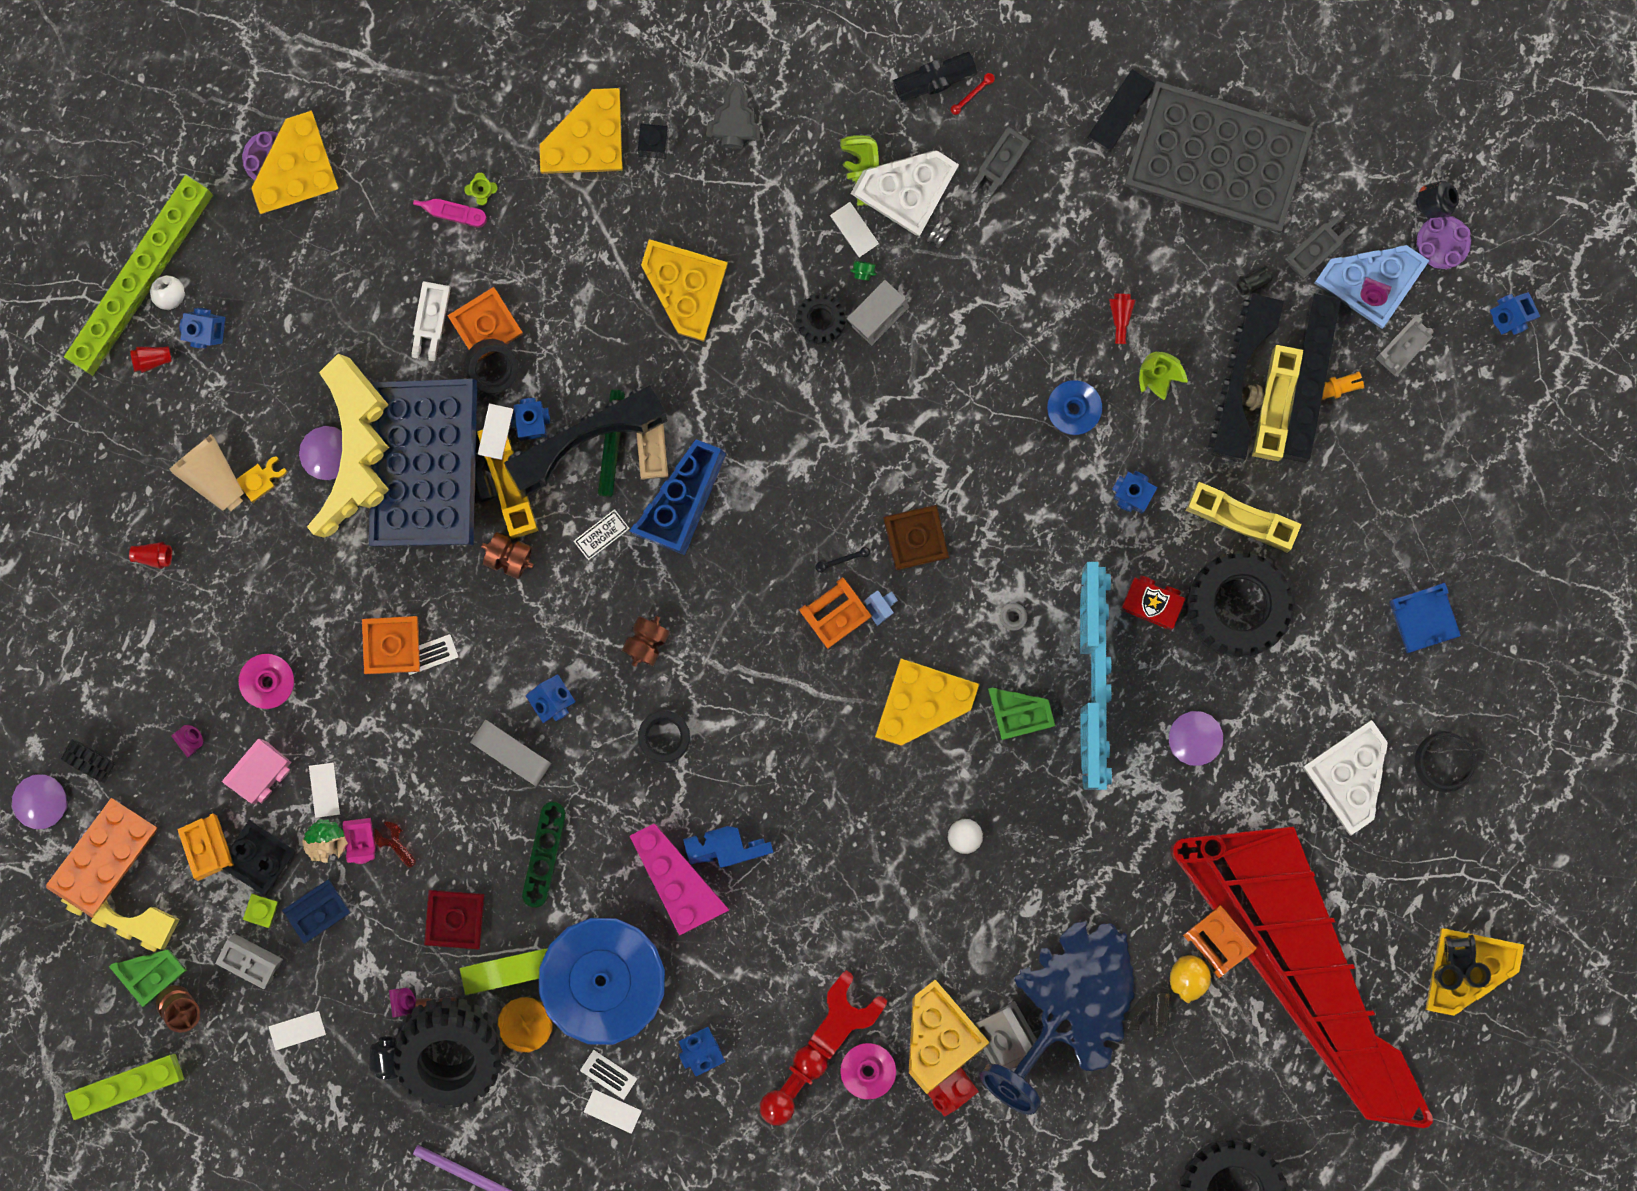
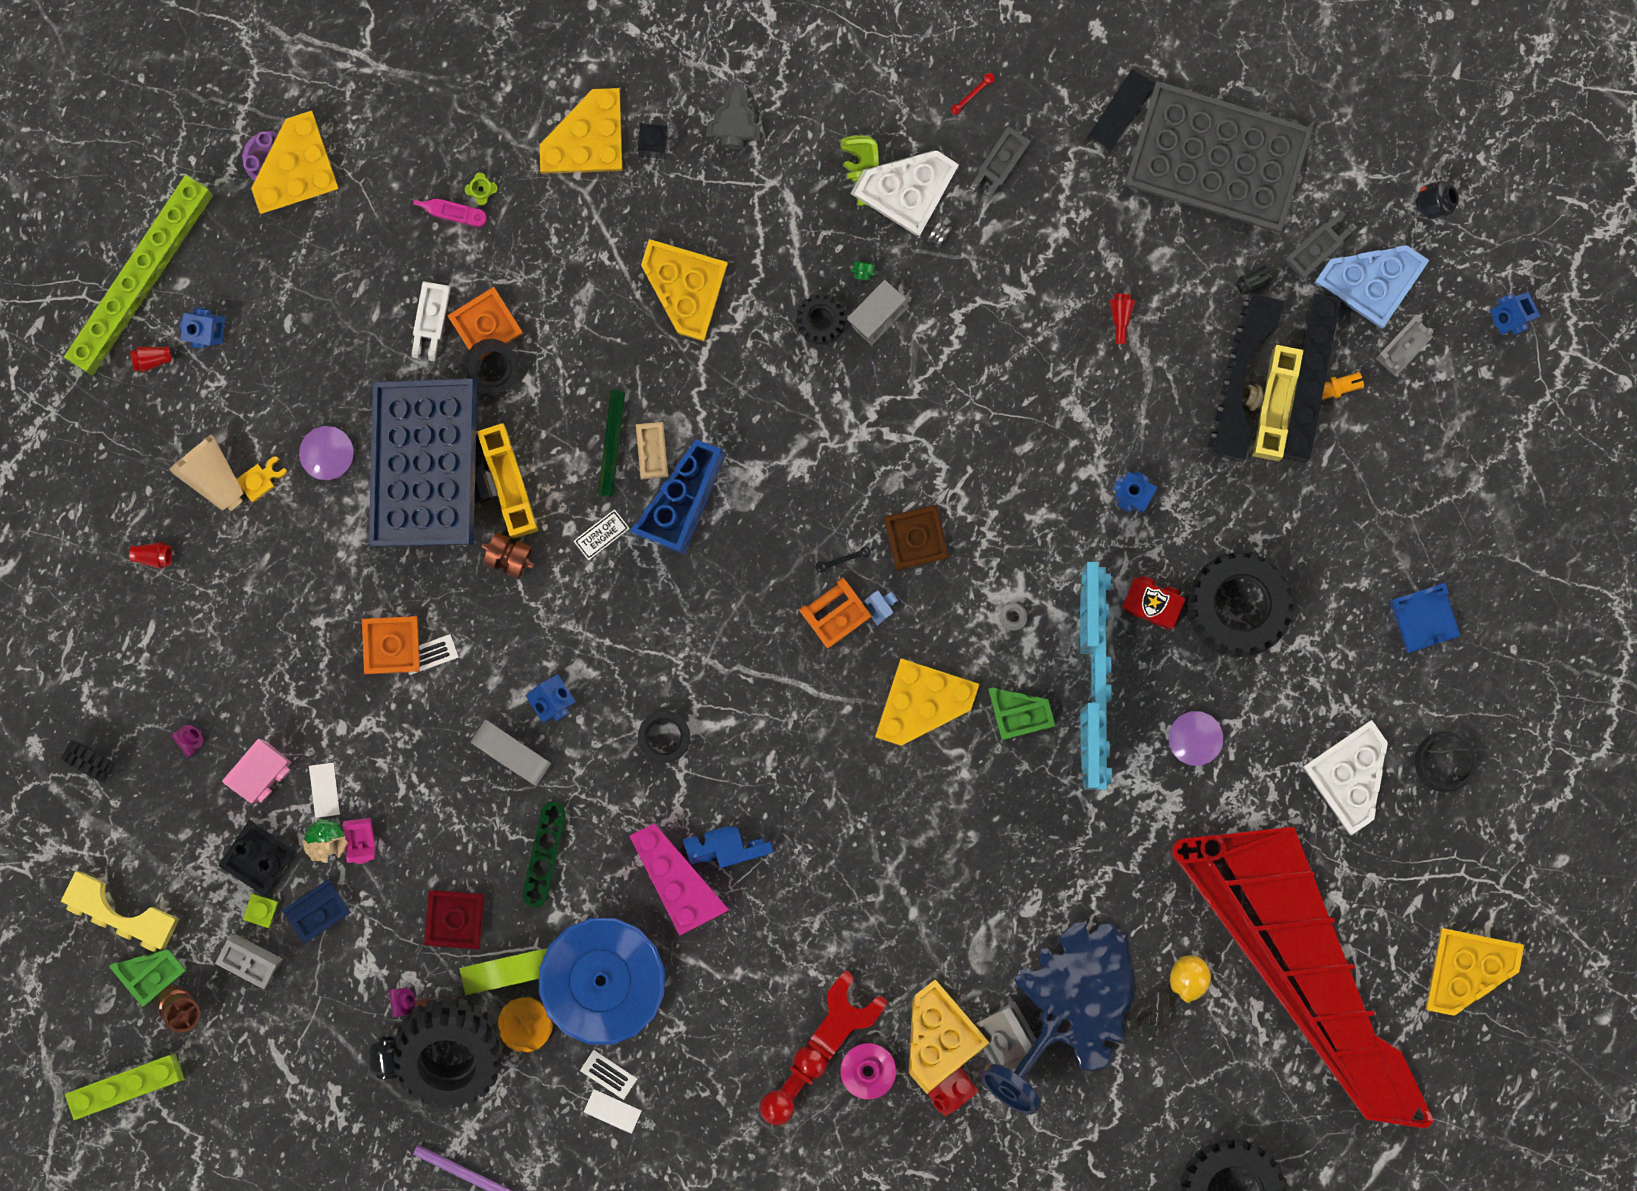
medium lavender dish [12,775,68,829] -> none
orange plate [46,798,157,918] -> none
white piece [150,275,185,310] -> none
light orange plate [177,813,234,881] -> none
dark pink dish [239,654,294,709] -> none
white sticker [269,1011,326,1050] -> none
light yellow arch [307,354,389,538] -> none
clear red bar [374,822,416,868] -> none
white sticker [478,404,513,460] -> none
black arch [504,385,667,498] -> none
blue brick [511,398,550,441] -> none
copper wheel [621,616,670,667] -> none
blue brick [678,1027,726,1076] -> none
white sticker [830,202,879,257] -> none
black piece [893,52,978,103] -> none
white piece [948,819,983,854] -> none
blue dish [1047,380,1102,435] -> none
lime piece [1139,352,1188,400] -> none
orange plate [1183,905,1256,978] -> none
light yellow arch [1186,482,1302,553] -> none
magenta plate [1360,277,1392,306] -> none
medium lavender dish [1416,216,1471,269] -> none
black piece [1434,935,1491,990] -> none

